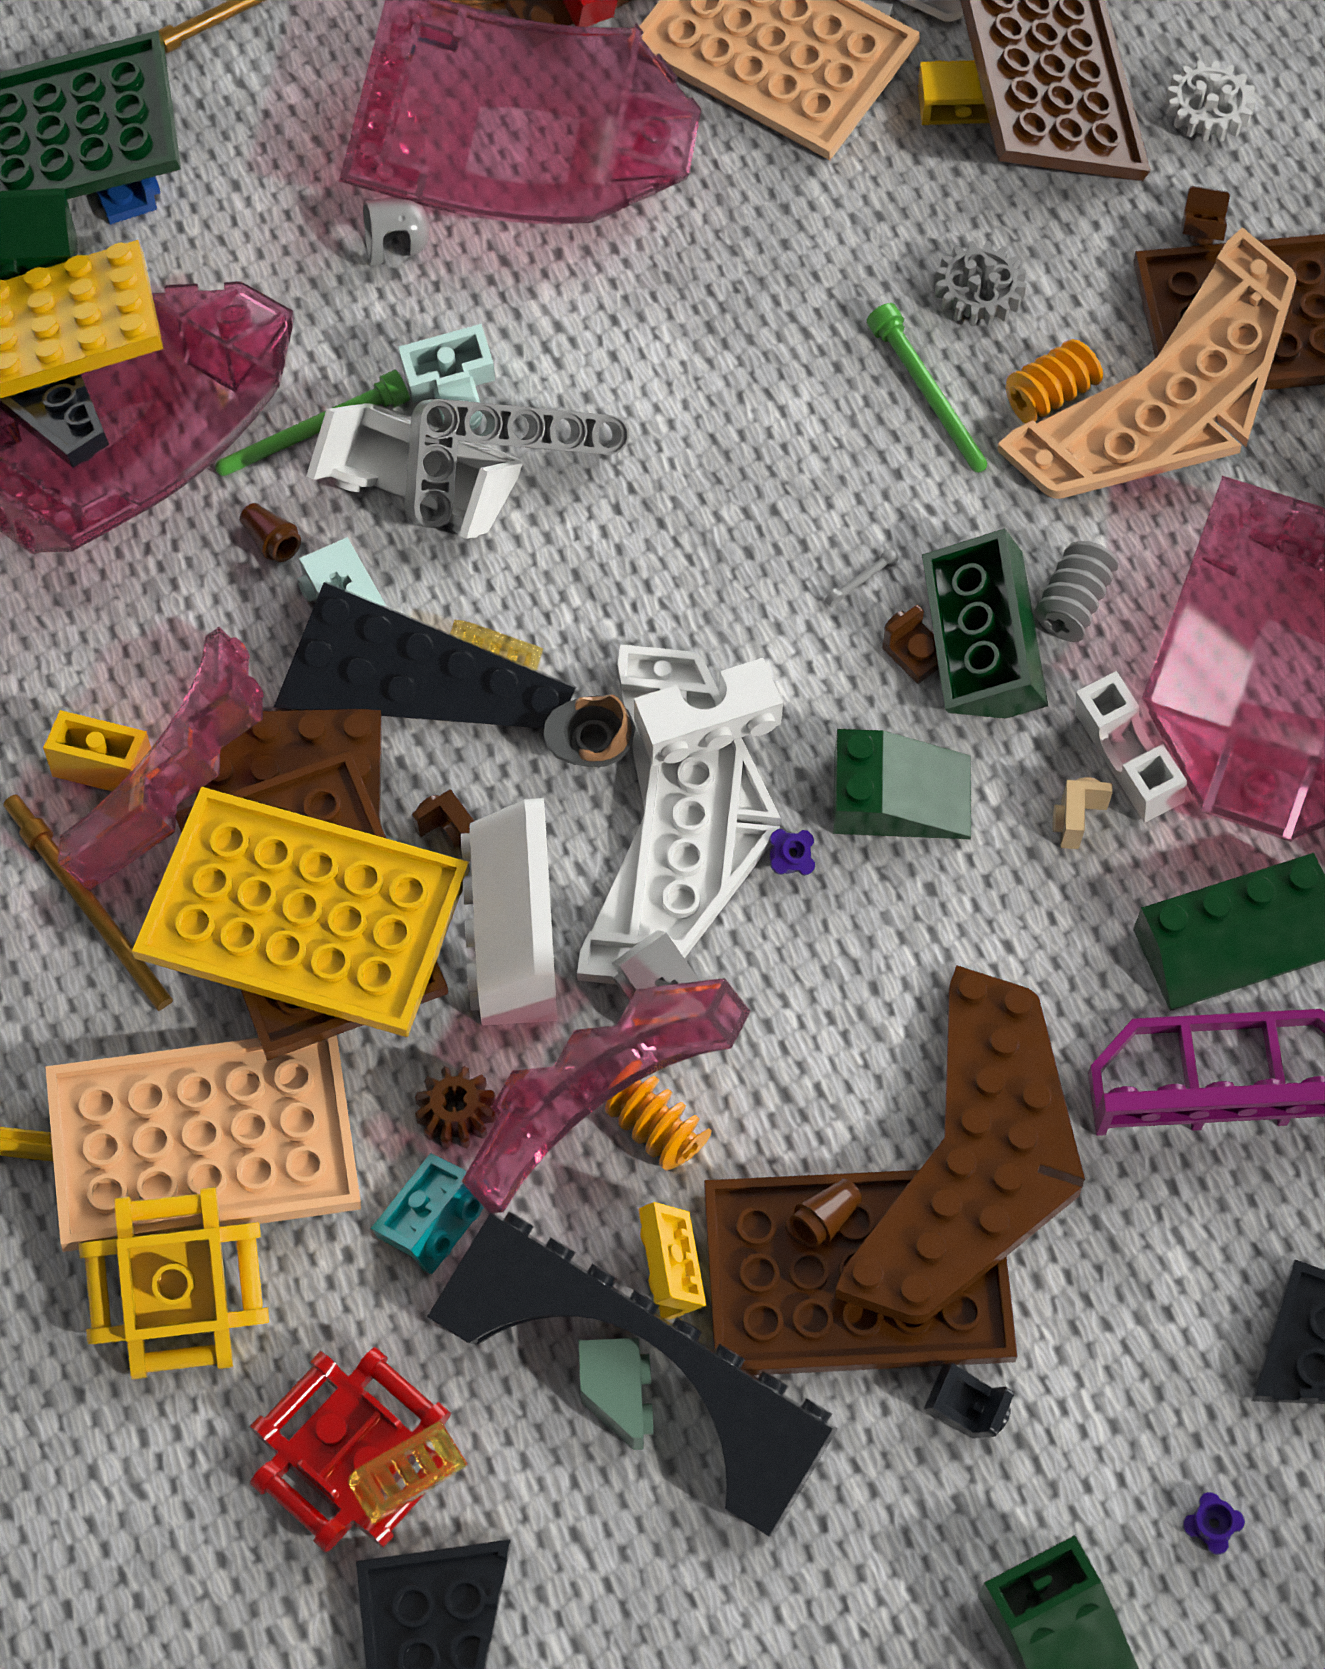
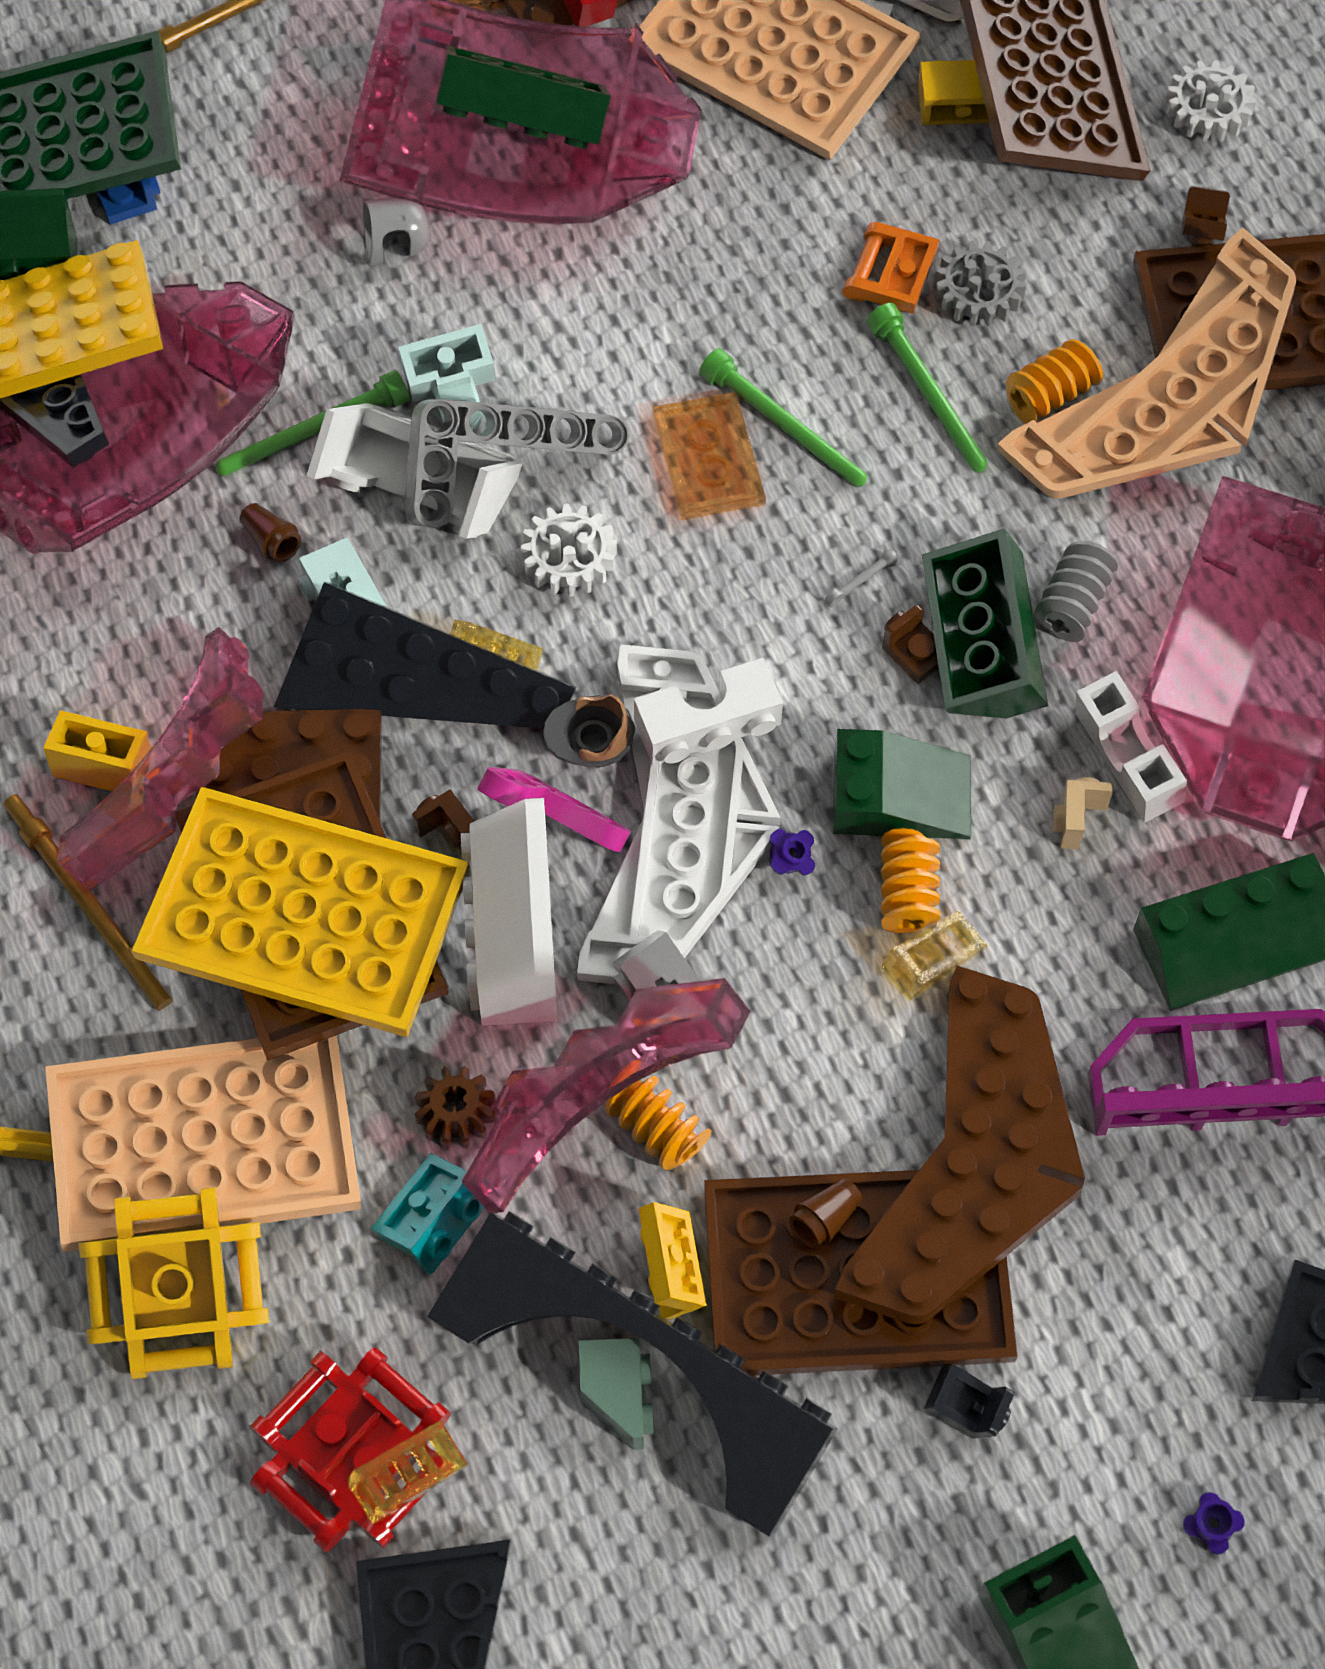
none -> dark green slope [436,44,611,149]
none -> dark pink beam [477,767,631,853]
none -> white gear [521,504,617,597]
none -> clear orange tile [652,392,766,521]
none -> bright green piece [699,348,867,487]
none -> orange plate [842,222,940,314]
none -> light orange piece [881,828,940,933]
none -> clear yellow slope [882,910,988,1001]

